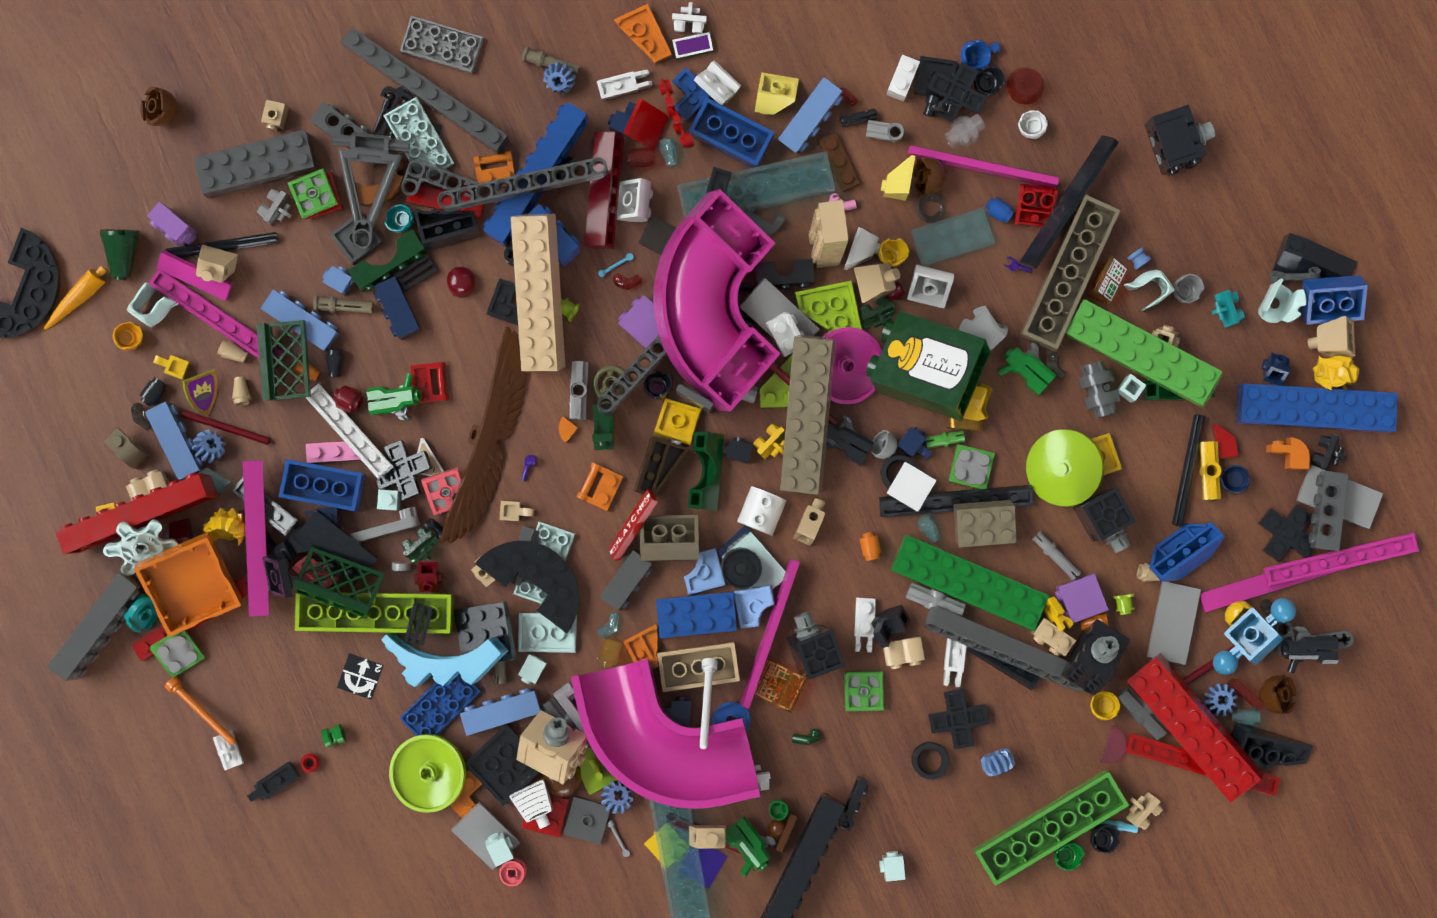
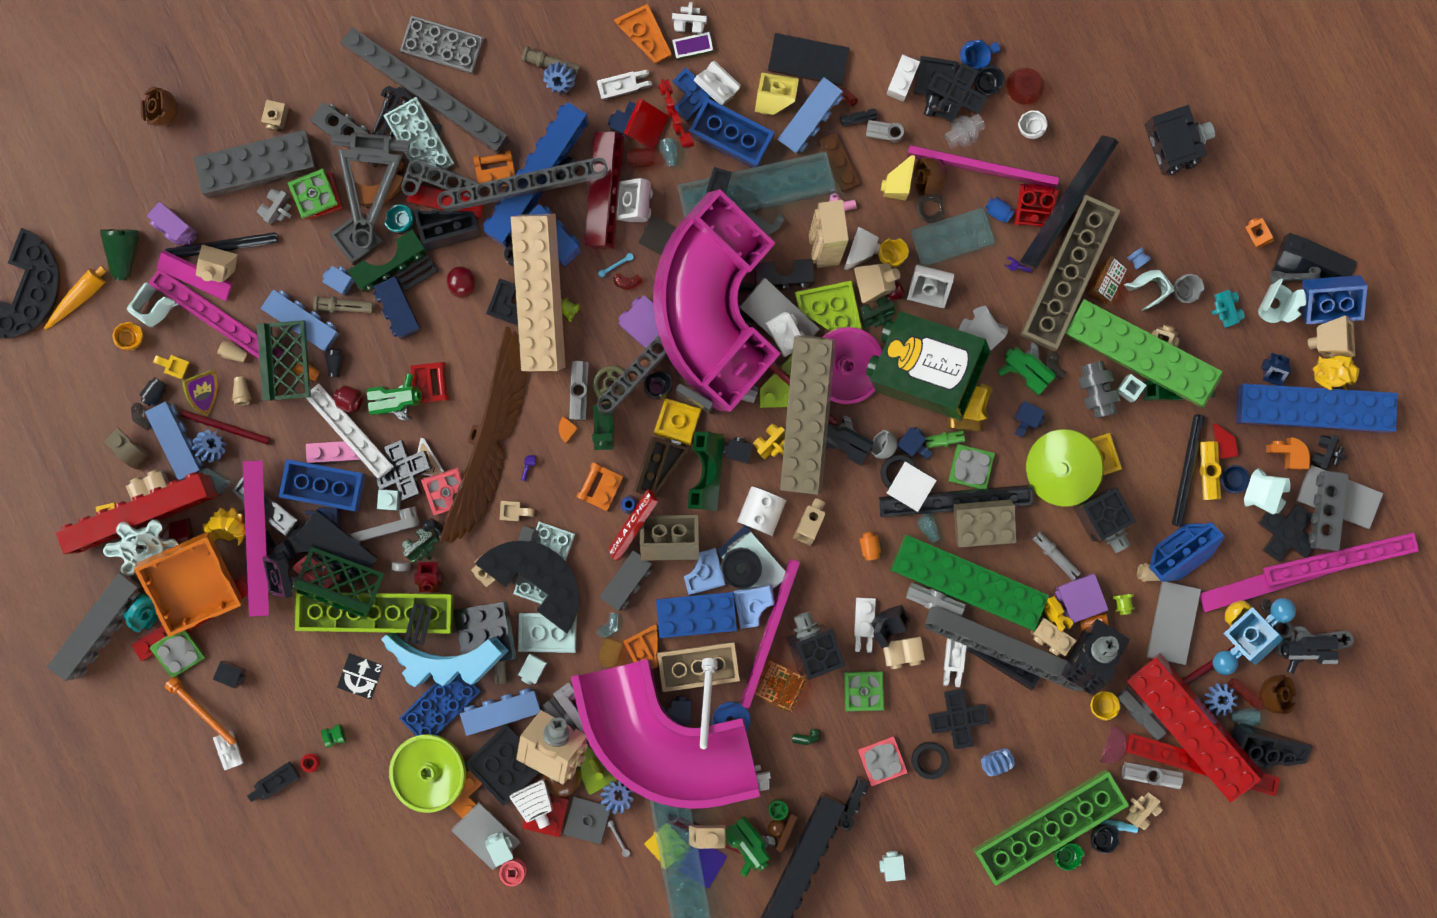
none -> black brick [213,661,246,688]
none -> blue cone [620,496,639,515]
none -> black tile [768,33,849,86]
none -> light grey piece [857,736,907,787]
none -> dark blue brick [1013,401,1045,438]
none -> light grey piece [1121,762,1183,789]
none -> light aqua piece [1244,468,1290,514]
none -> orange brick [1245,218,1275,249]

